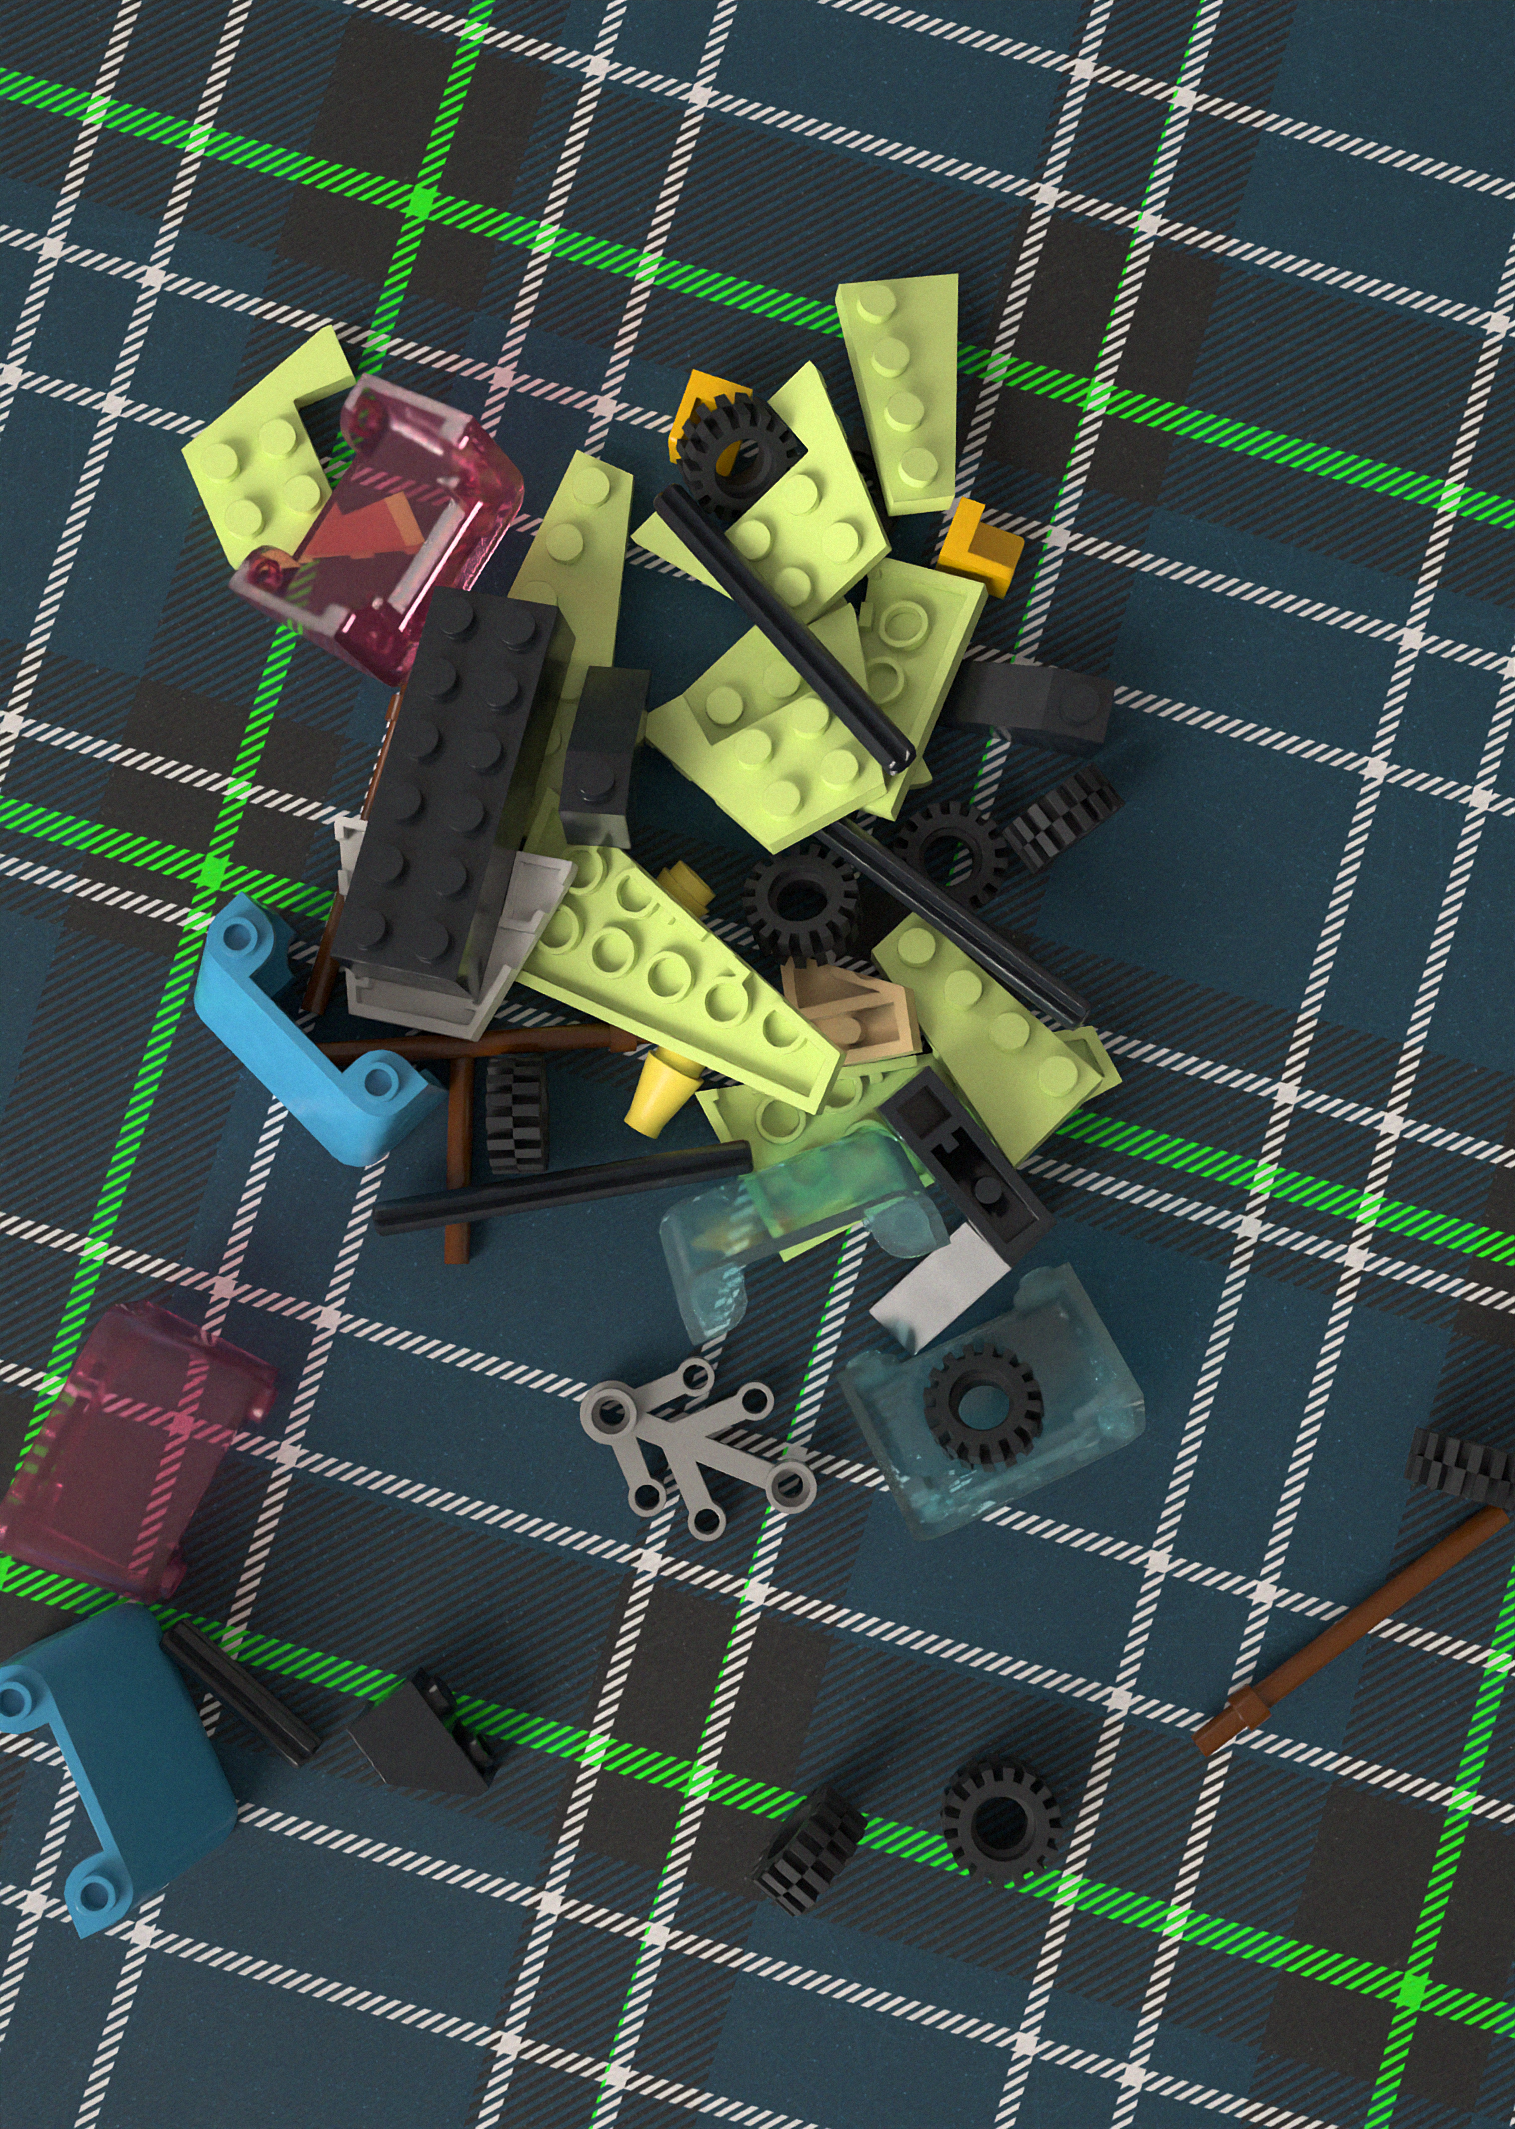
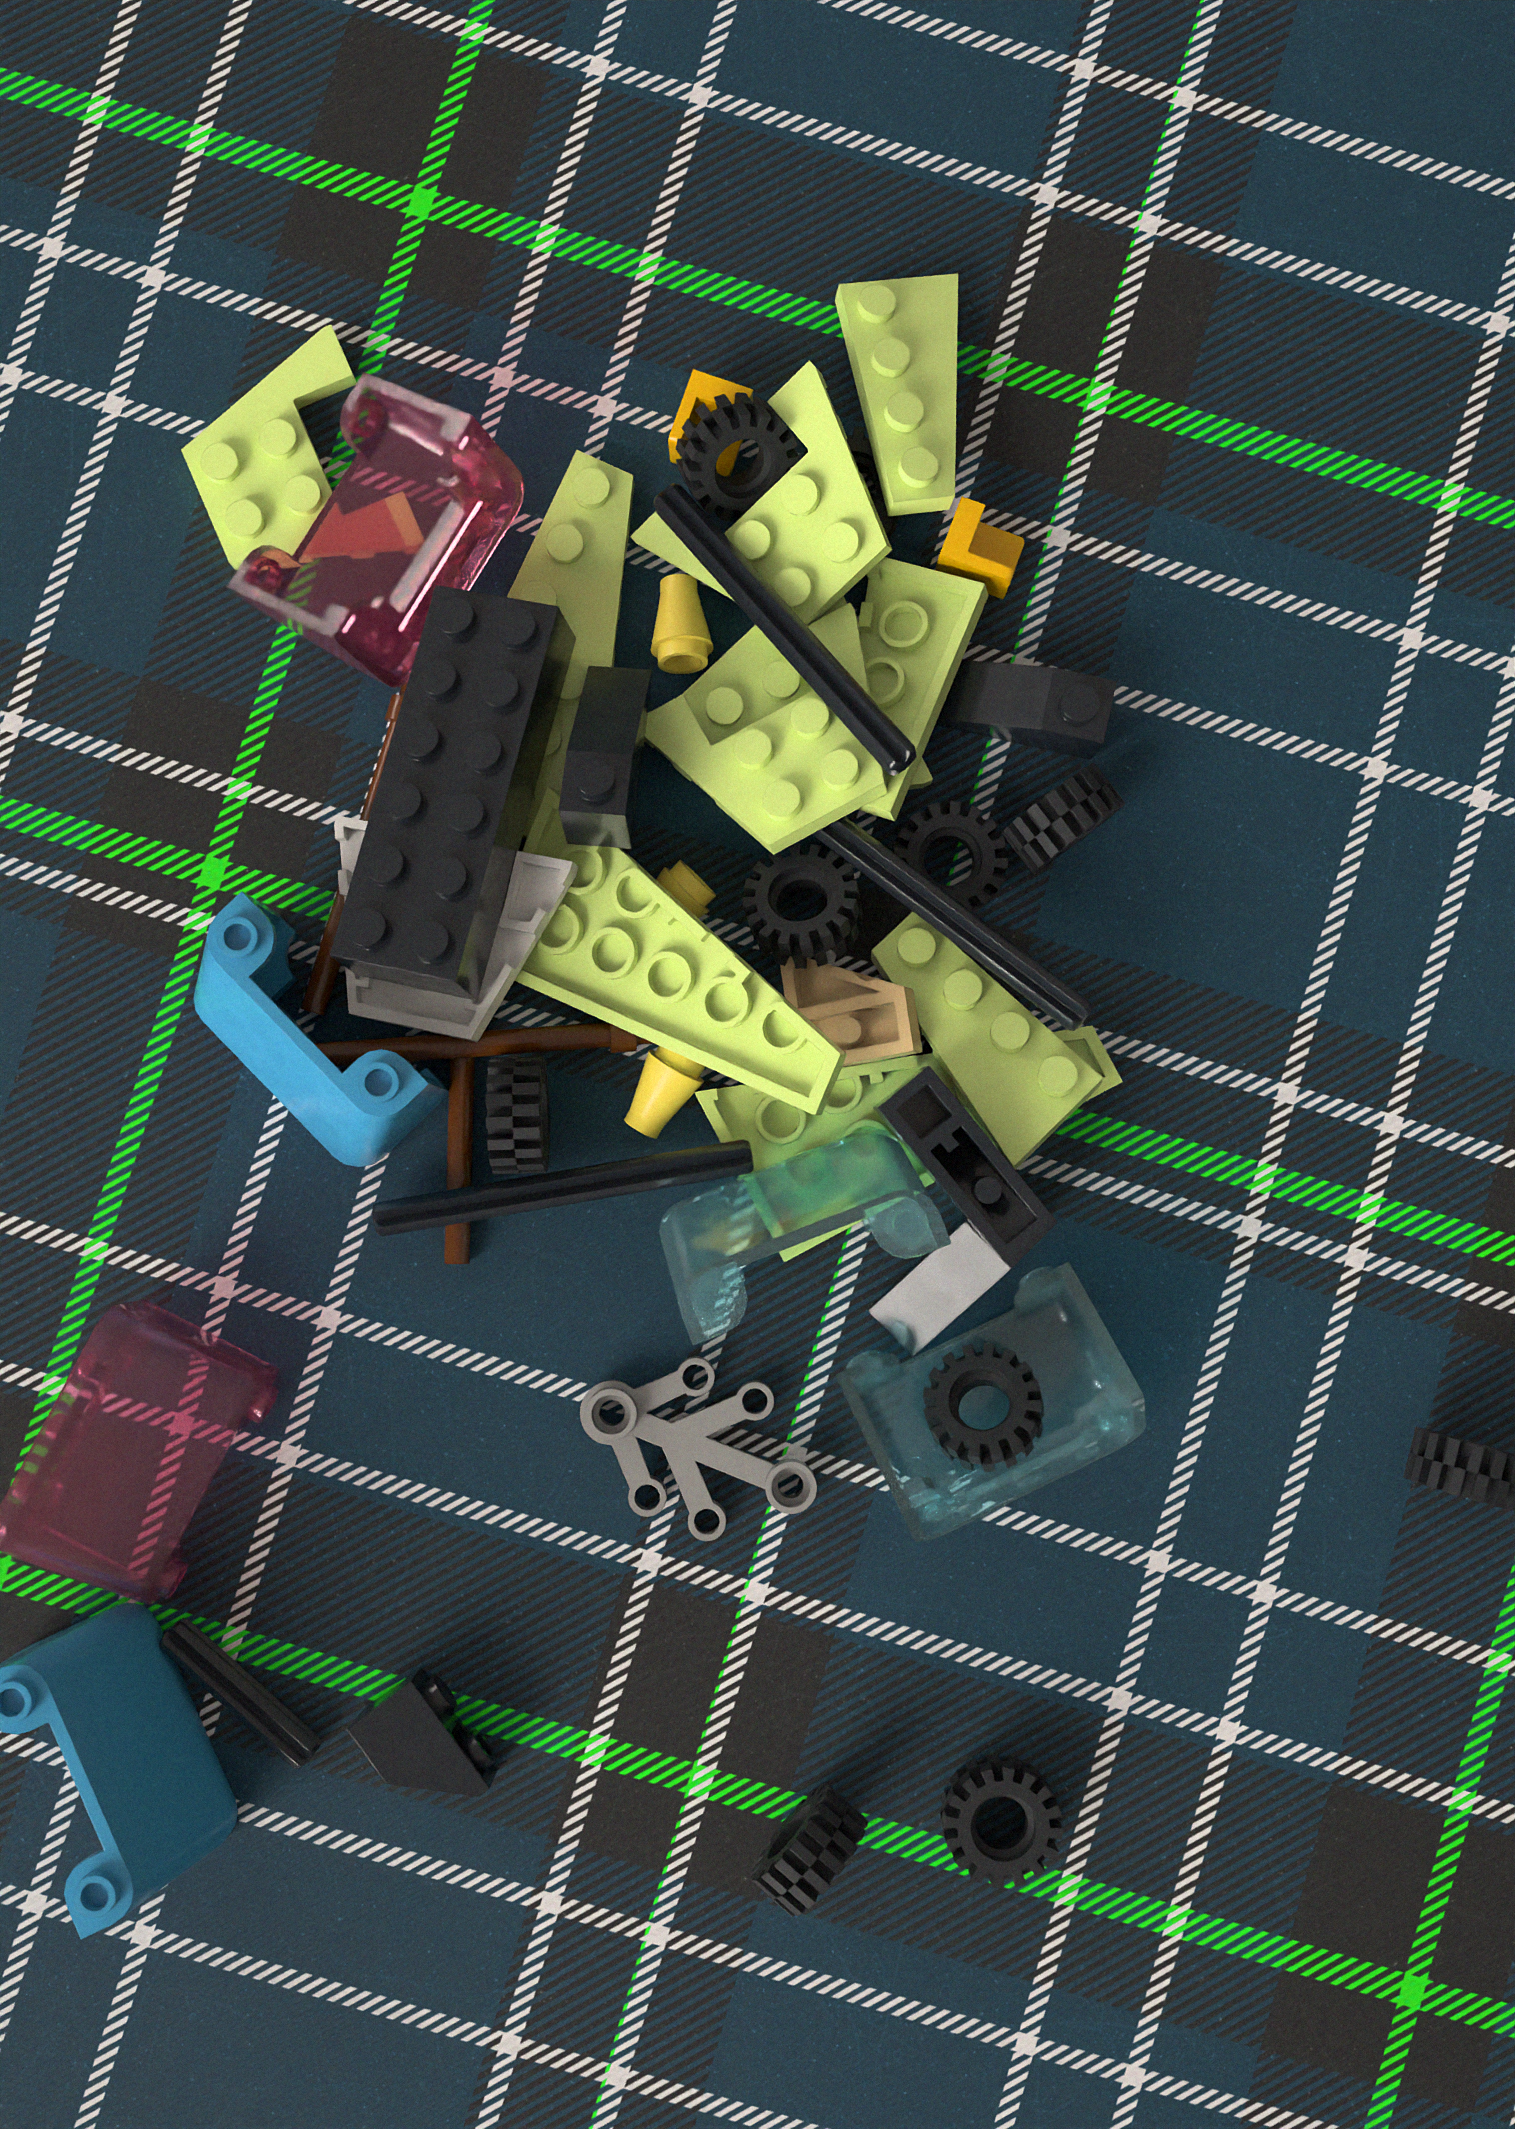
reddish brown bar [1190,1504,1510,1758] -> none
none -> light yellow cone [651,574,714,674]

